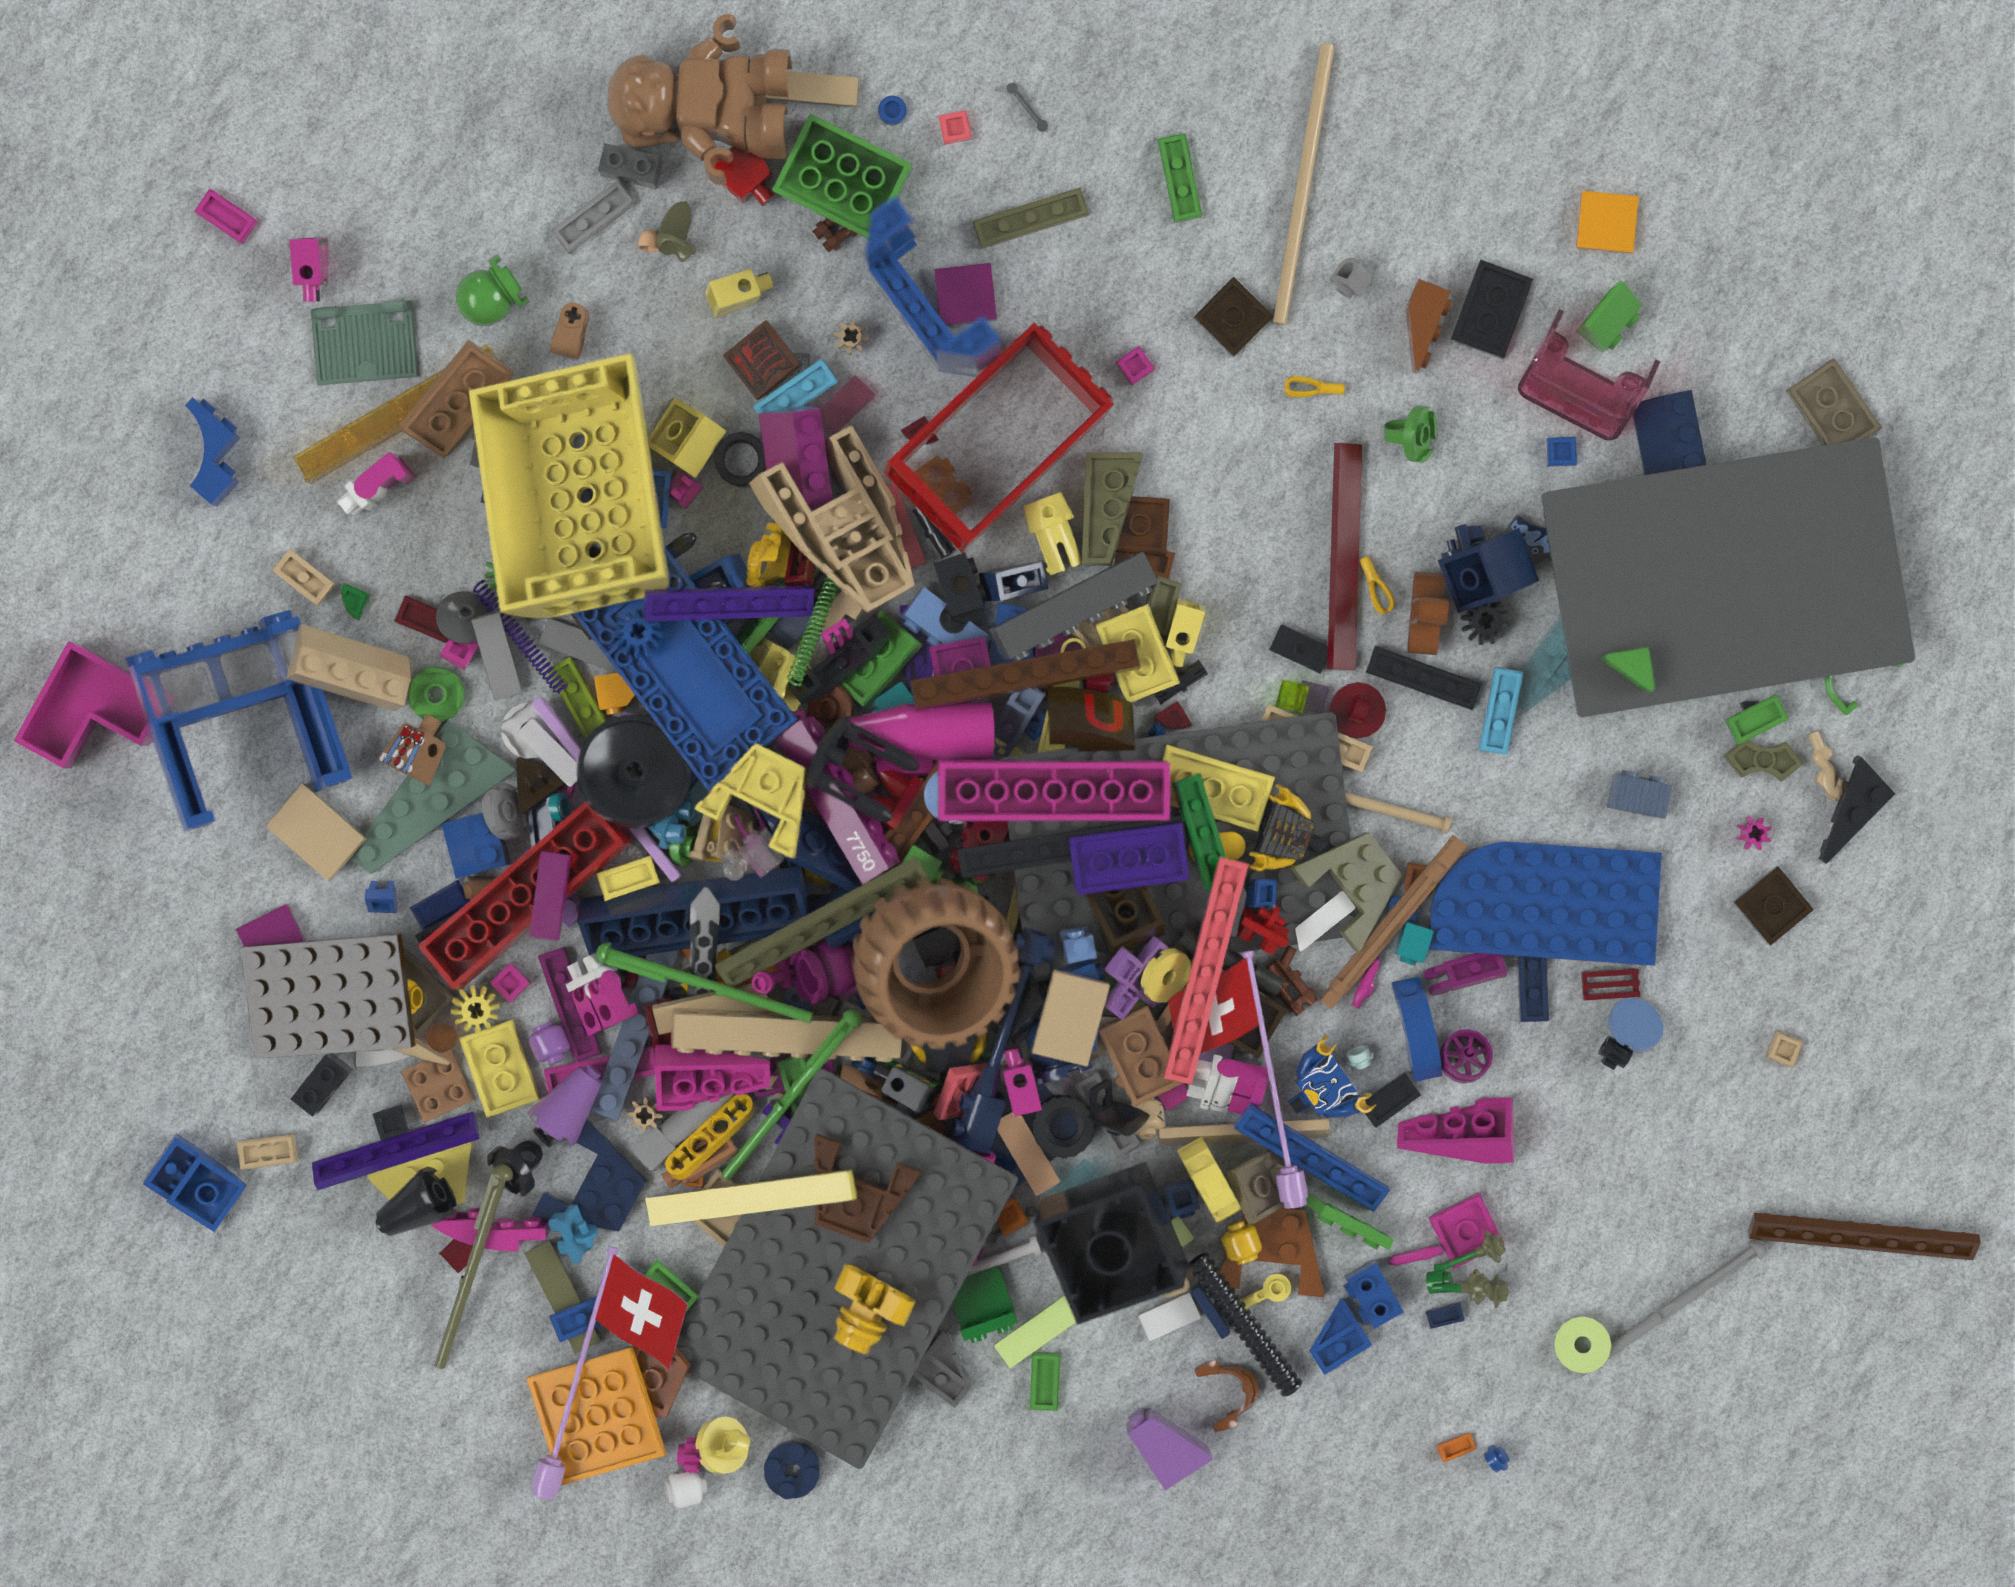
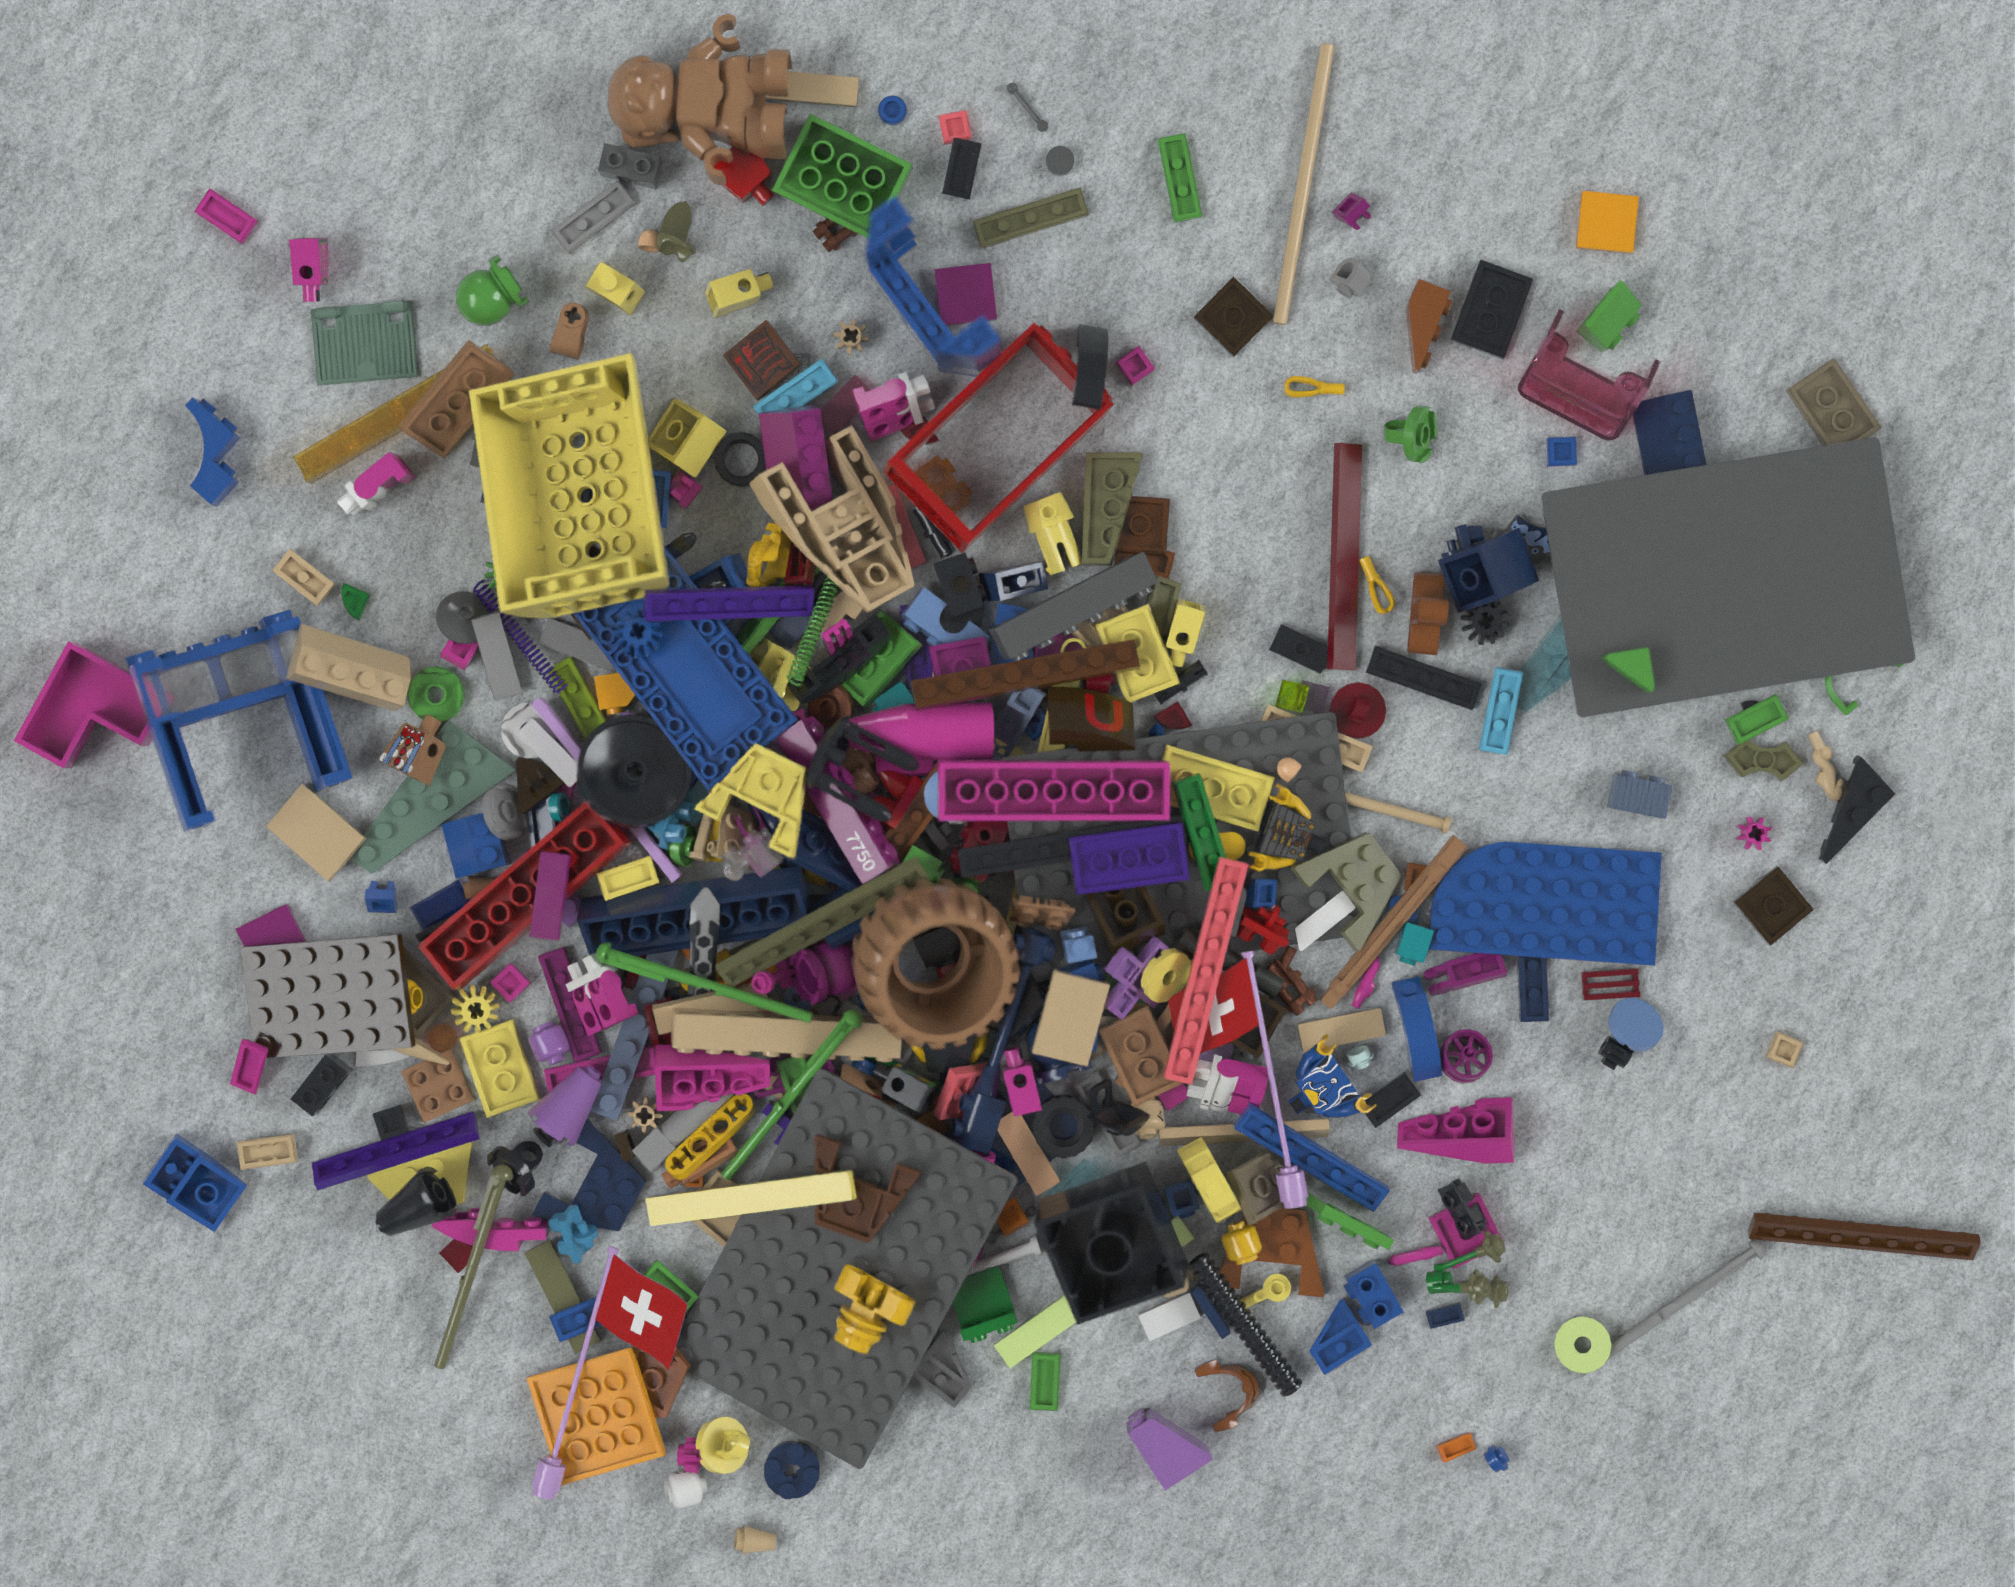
dark red tile [394,596,449,643] -> none
none -> dark pink tile [230,1039,269,1095]
none -> light yellow torso [584,261,645,316]
none -> dark brown tile [614,1129,636,1162]
none -> tan cone [734,1525,776,1554]
none -> dark pink hips [852,372,935,442]
none -> black tile [942,137,982,200]
none -> medium nougat hinge [1009,895,1075,930]
none -> dark grey tile [1046,146,1074,176]
none -> black slope [1072,324,1108,410]
none -> light nougat hinge [1277,758,1302,783]
none -> tan tile [1297,1007,1386,1052]
none -> magenta tile [1332,192,1371,230]
none -> black hinge [1437,1178,1487,1240]

